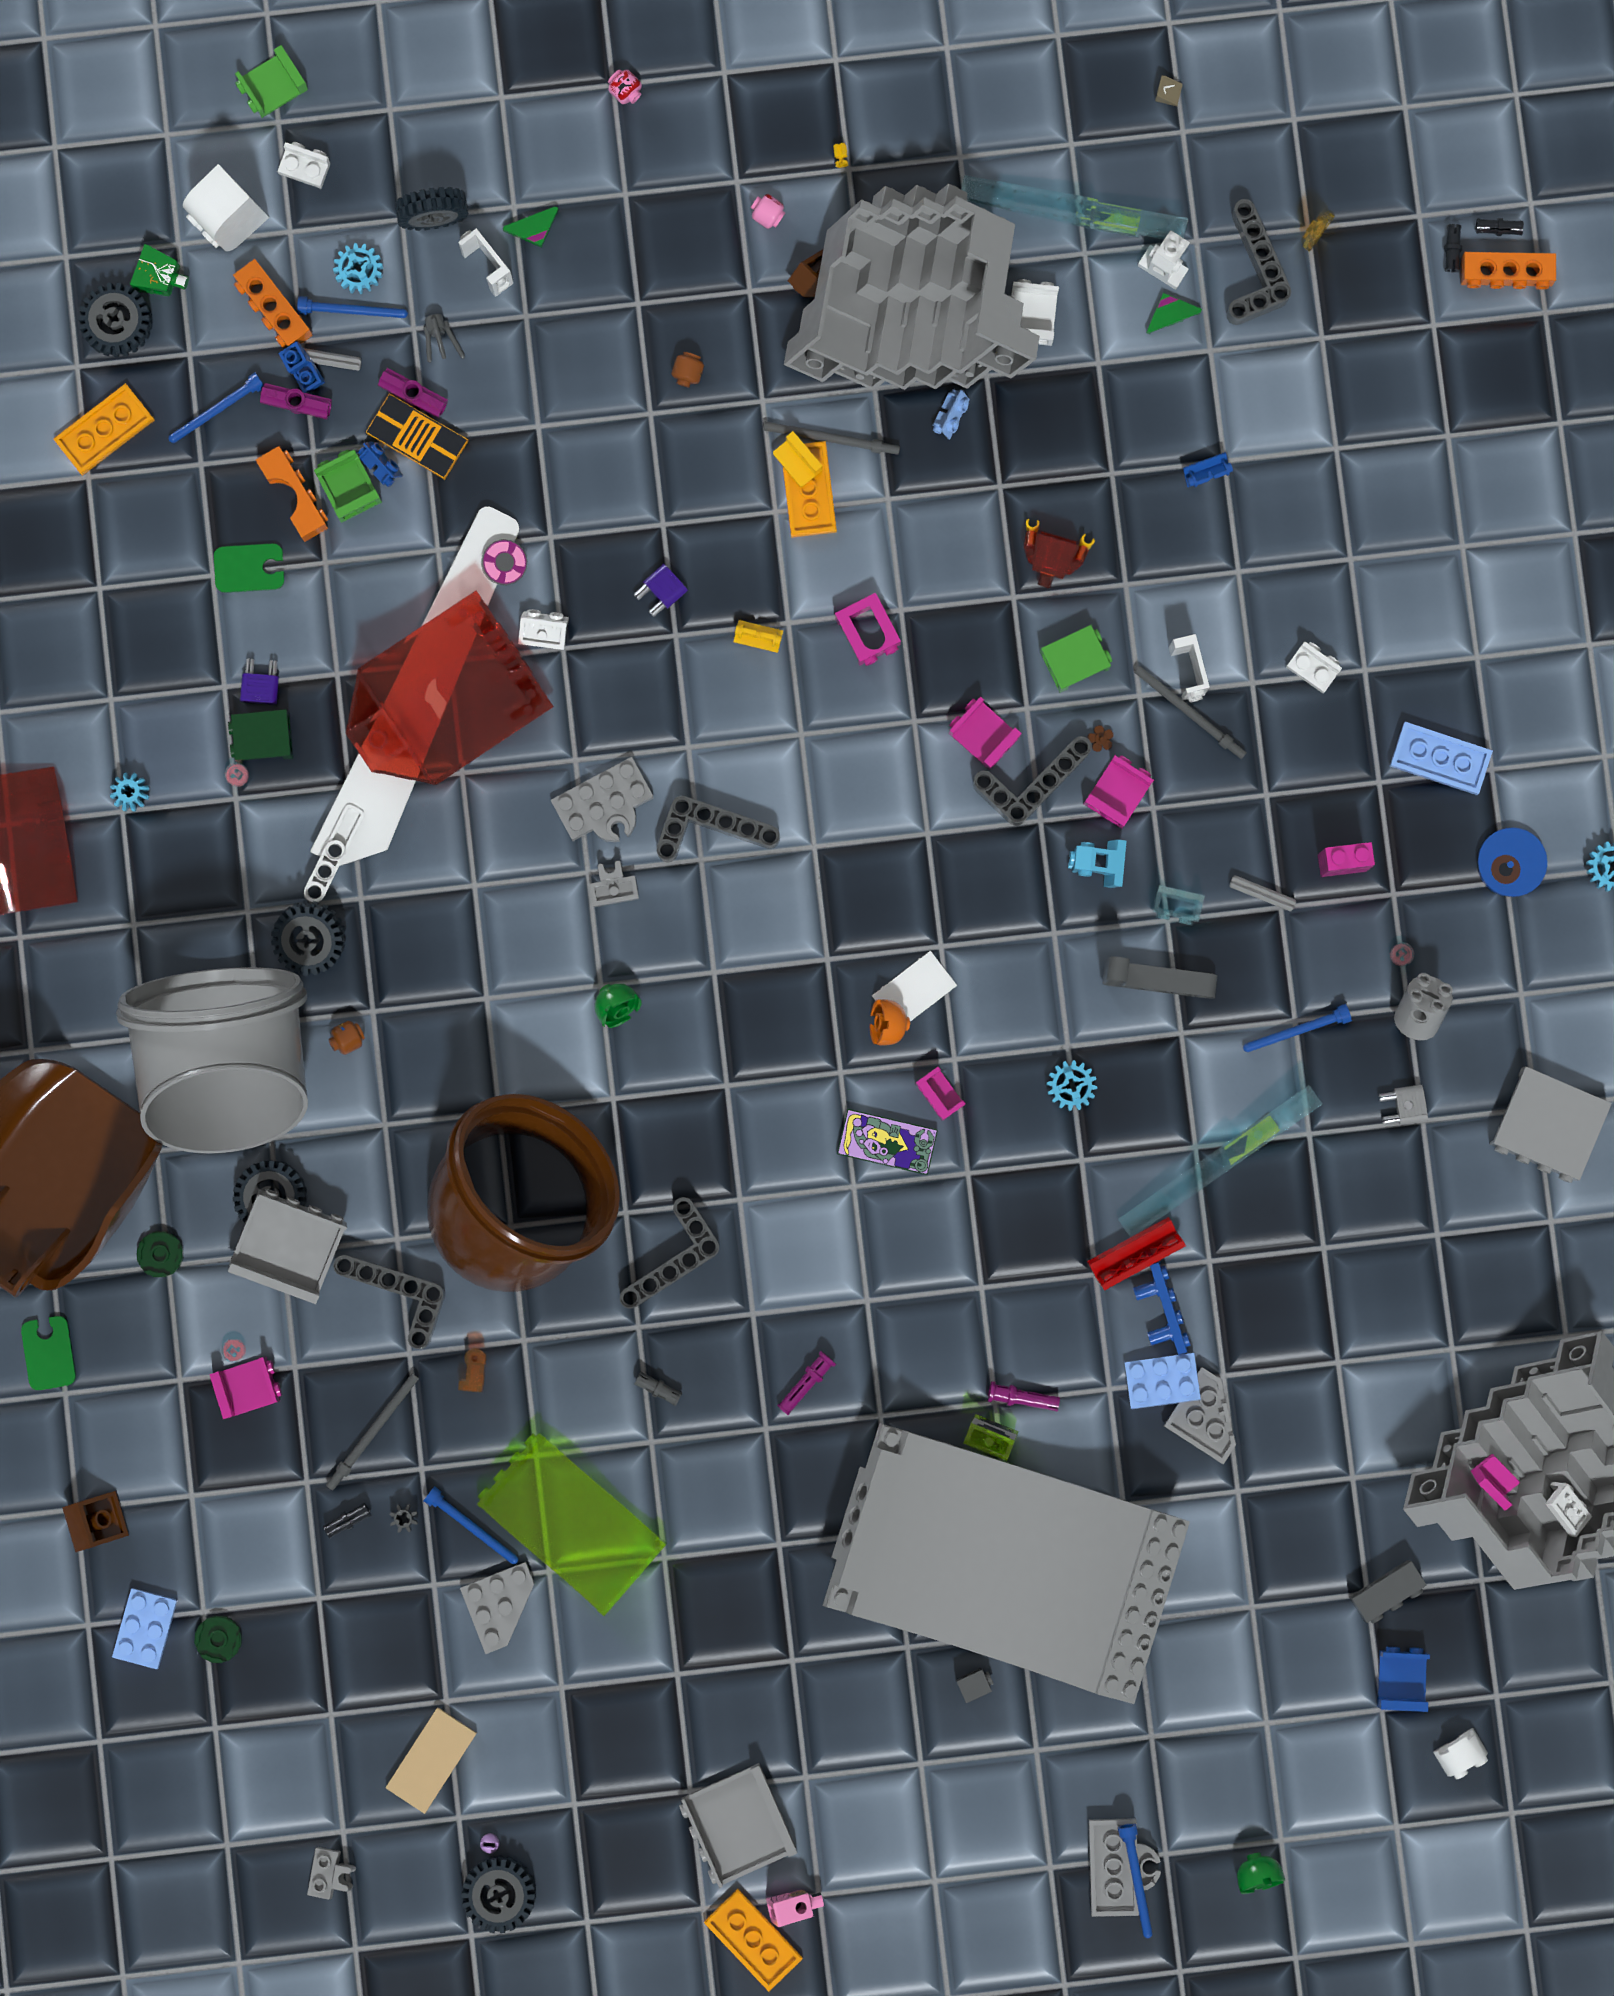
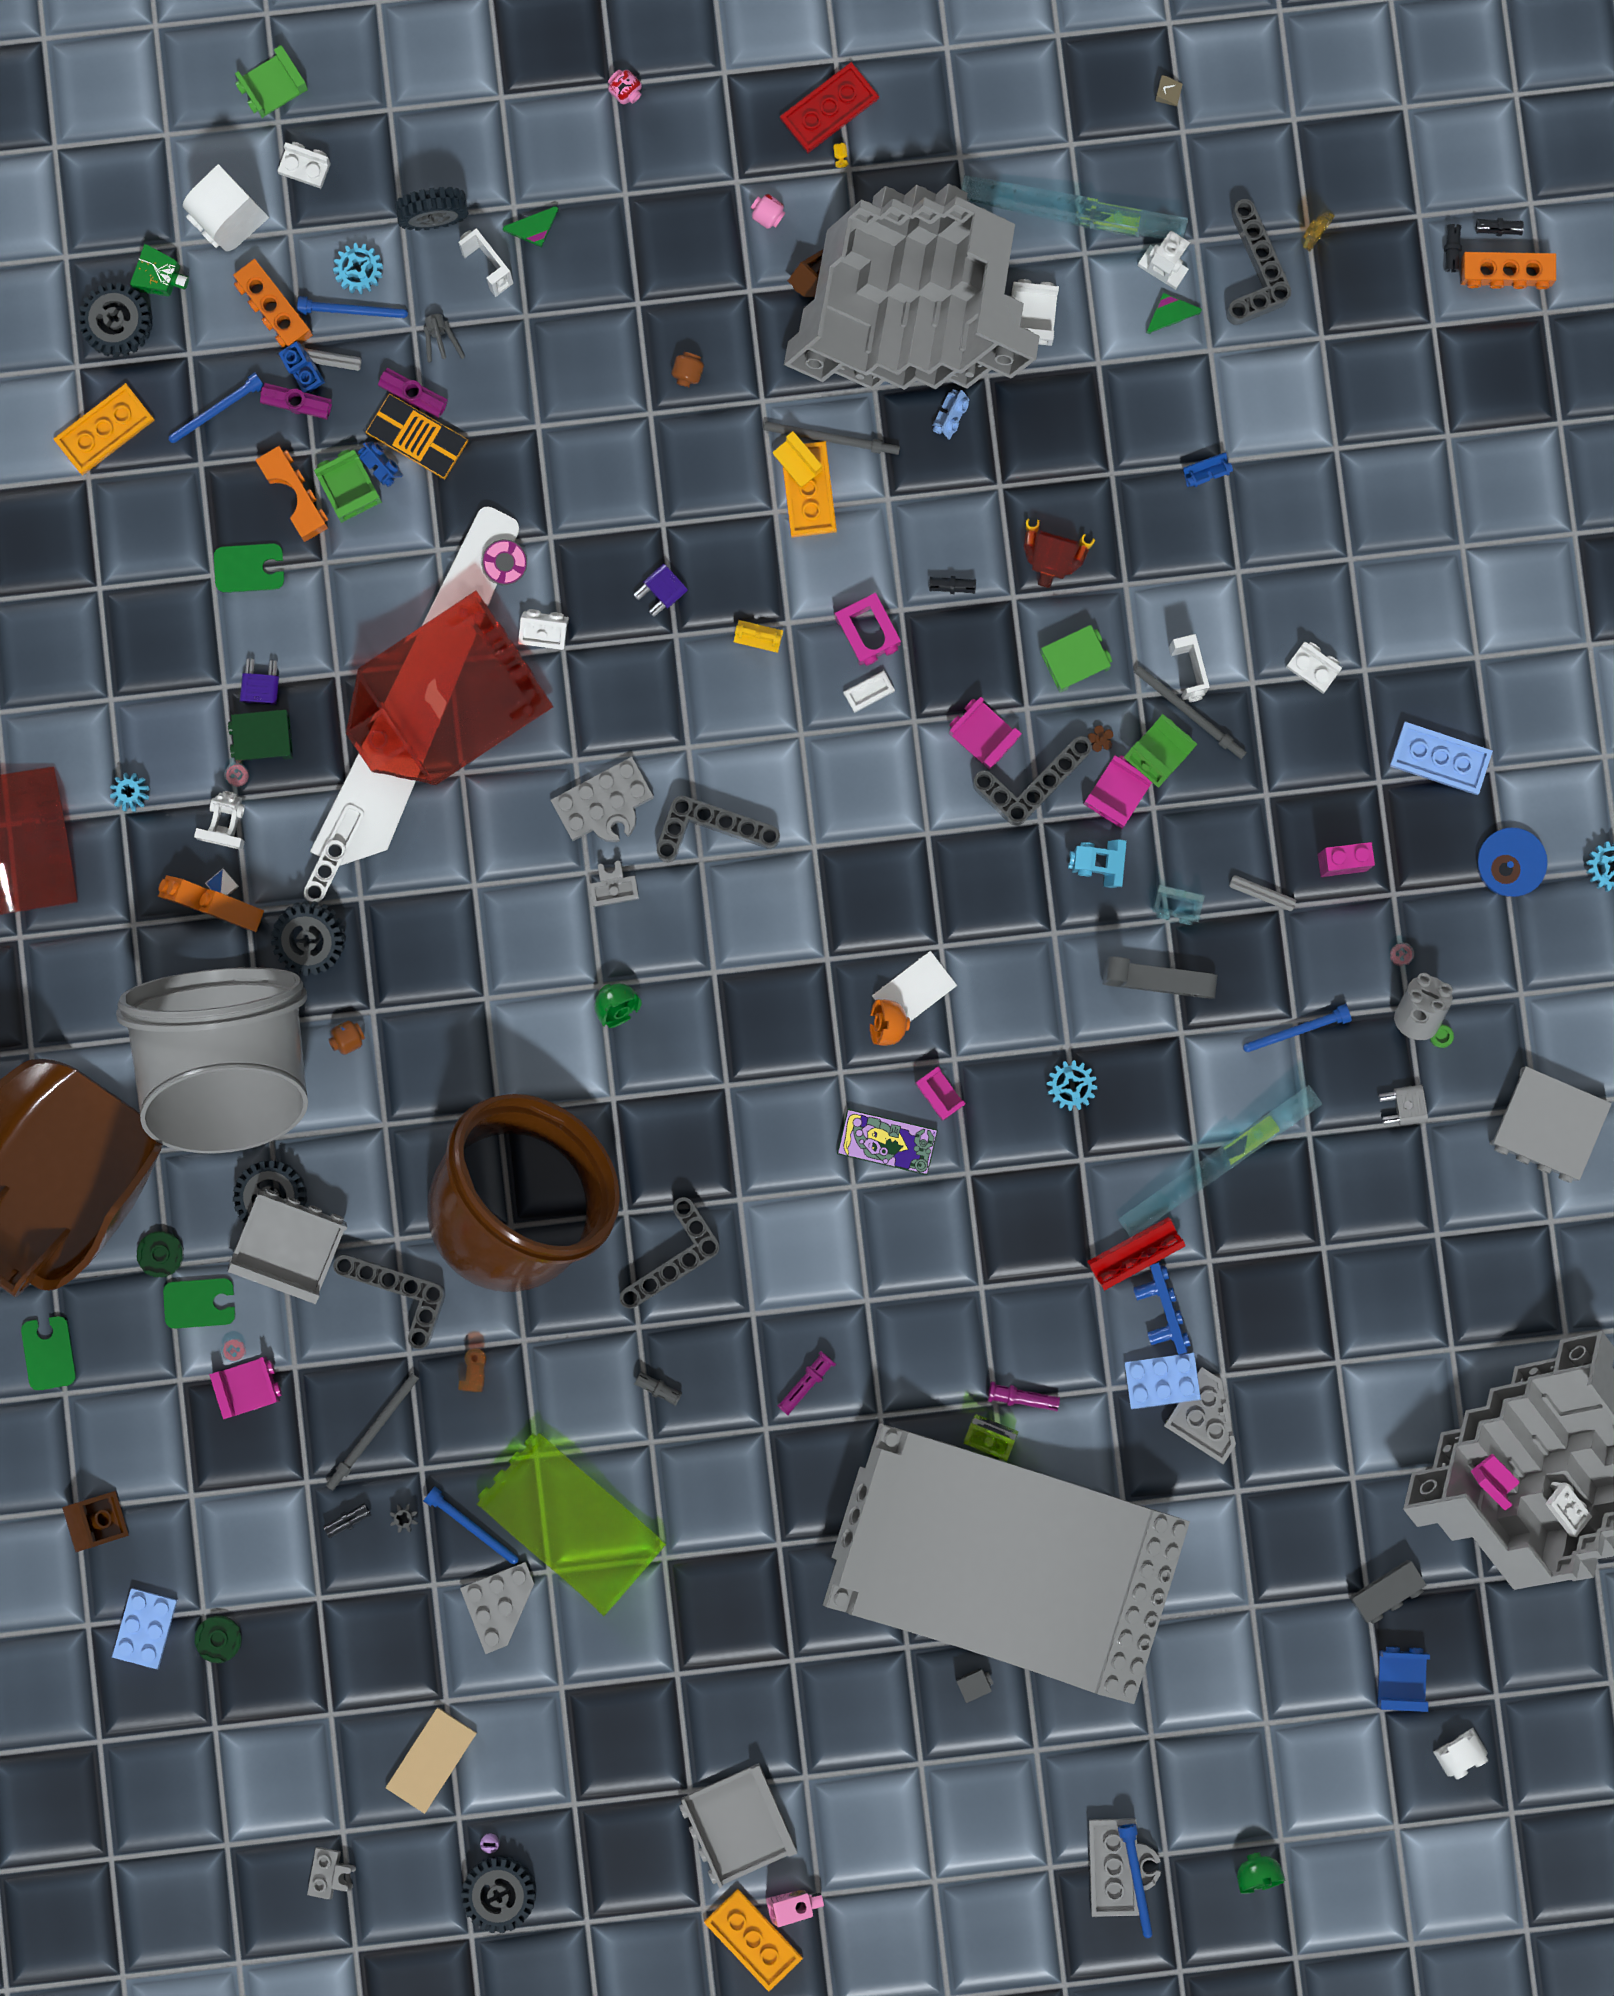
none -> orange arch [158,875,264,932]
none -> green piece [163,1278,236,1329]
none -> white tile [194,791,245,850]
none -> tile [205,869,239,896]
none -> red tile [780,62,879,153]
none -> white tile [843,671,895,713]
none -> black pin [929,576,976,595]
none -> bright green panel [1124,714,1197,788]
none -> bright green tile [1430,1024,1454,1048]

